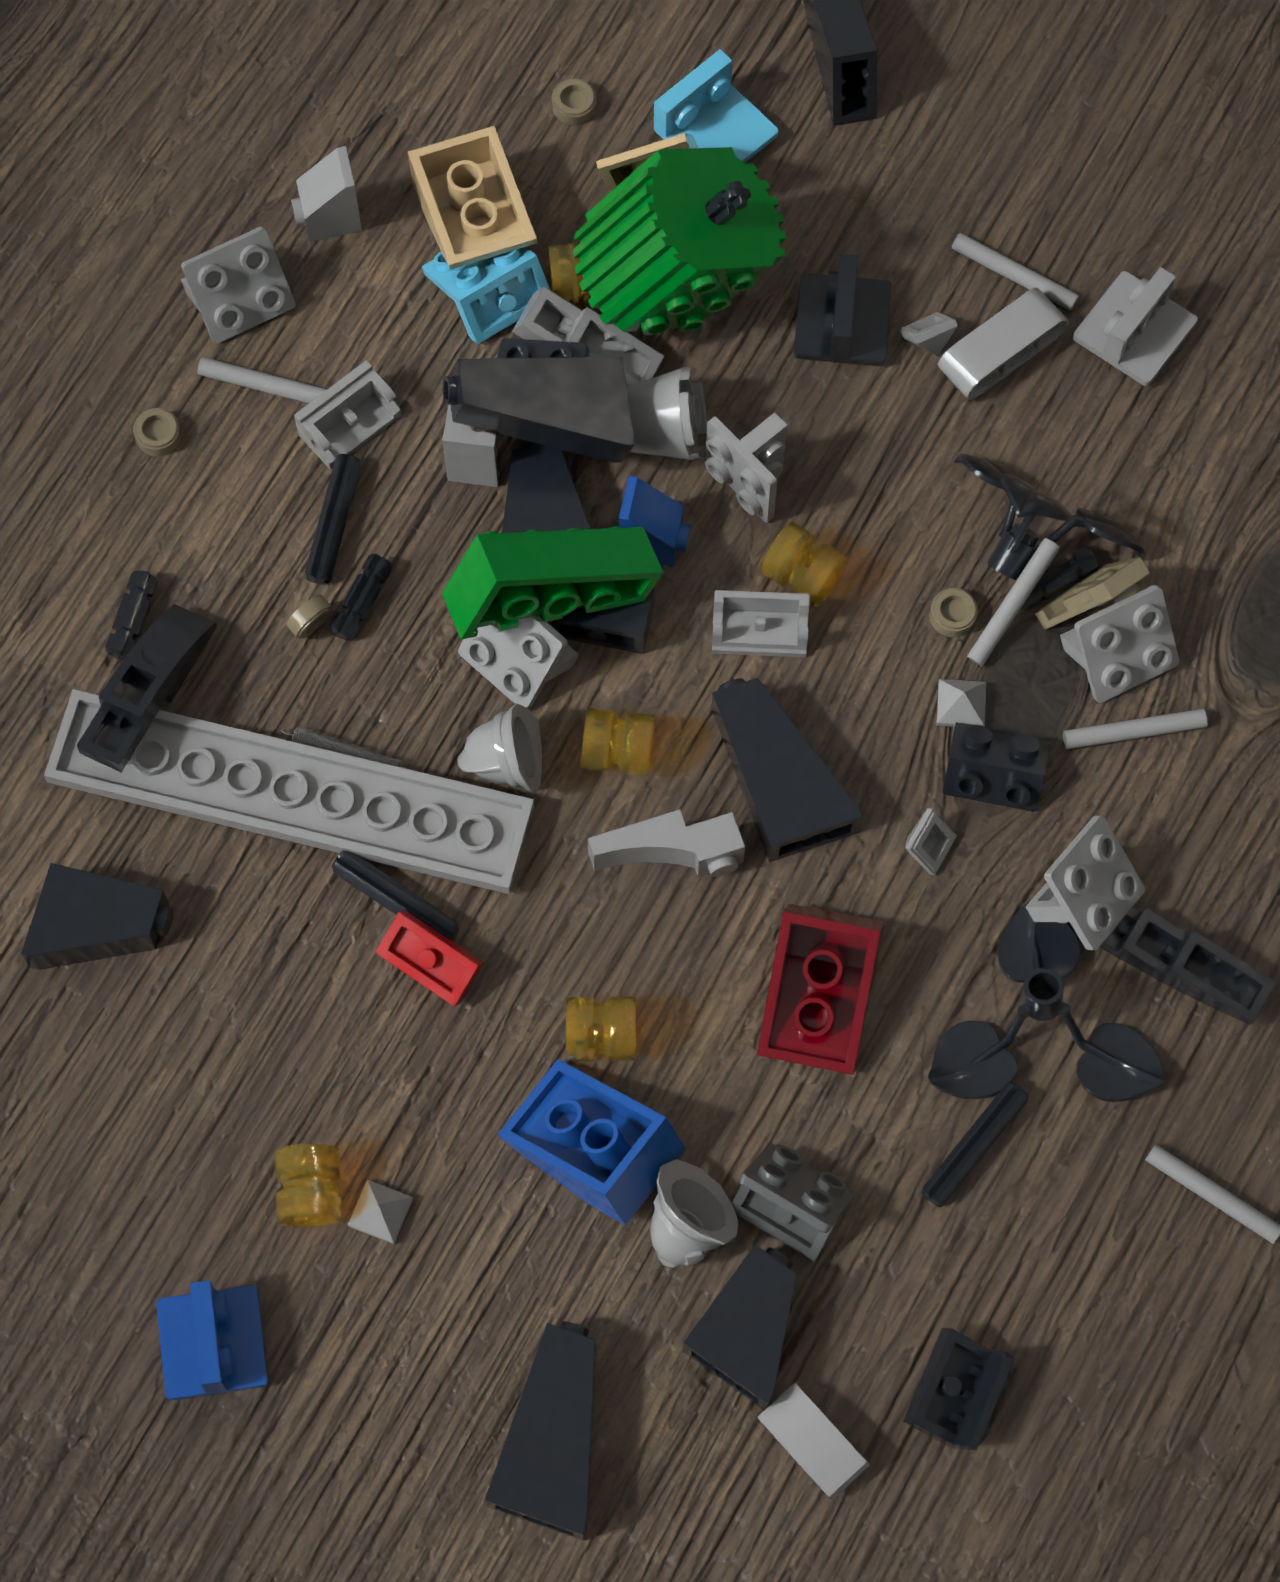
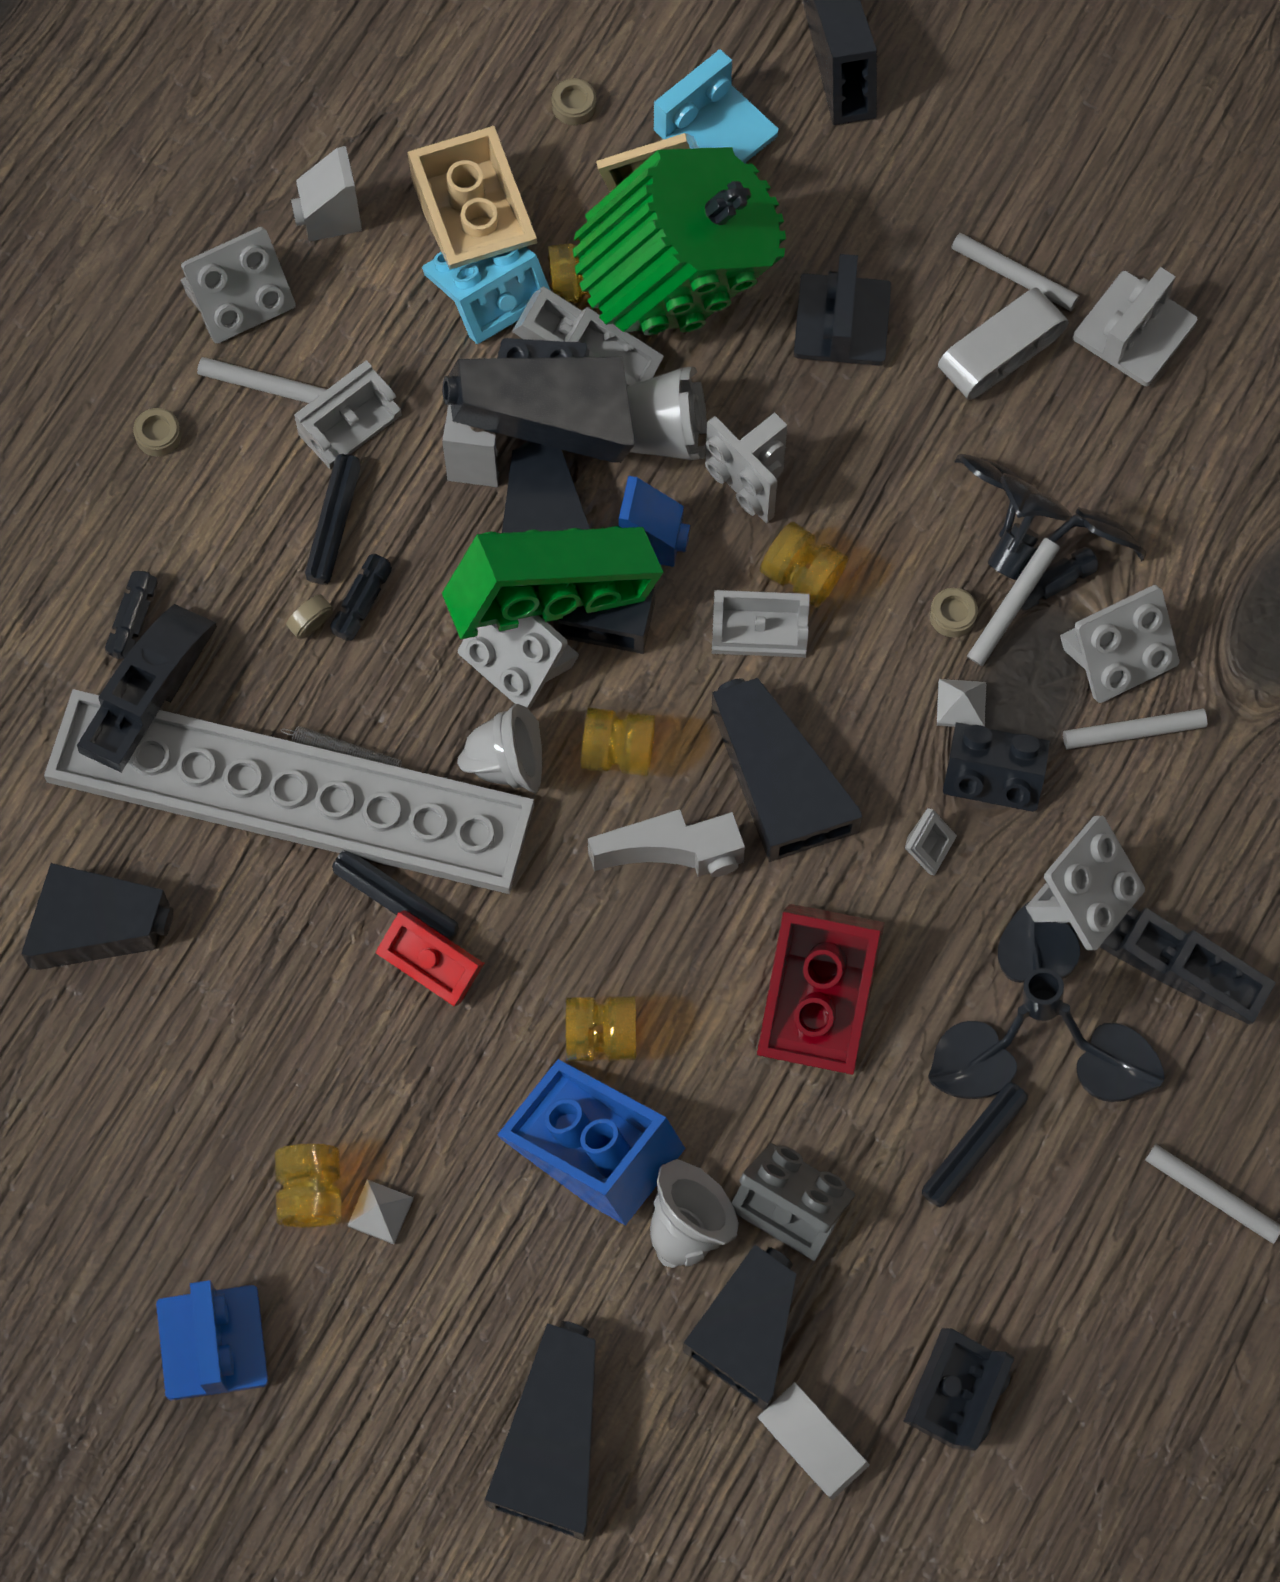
light grey slope [899,312,958,356] -> none
dark tan wing [1035,557,1150,629] -> none

